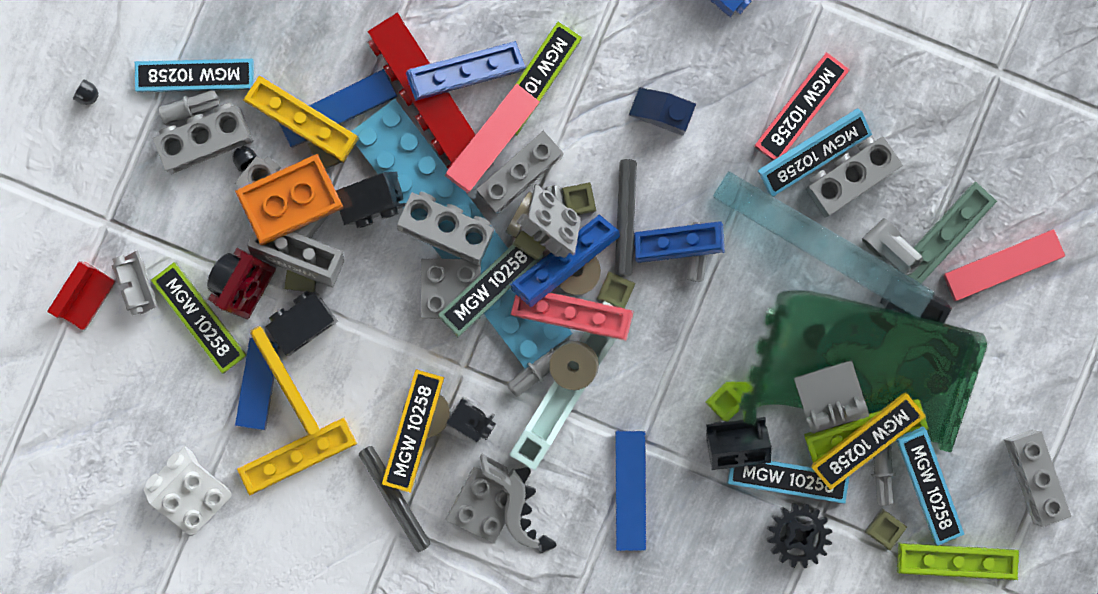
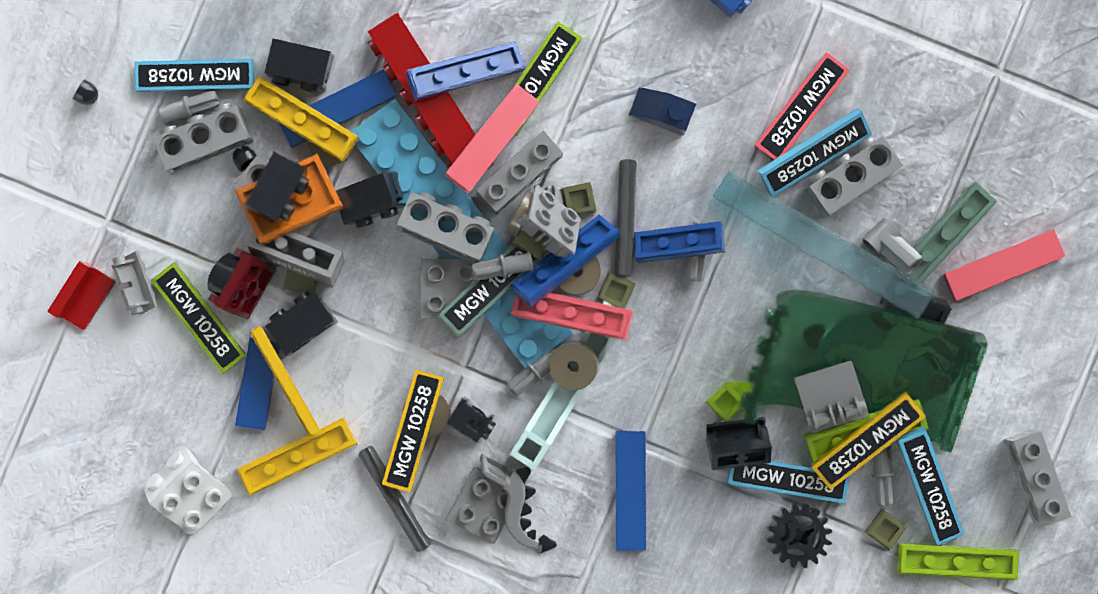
none -> black hinge [245,152,310,227]
none -> black hinge [264,38,334,93]
none -> light grey axle [472,252,533,281]

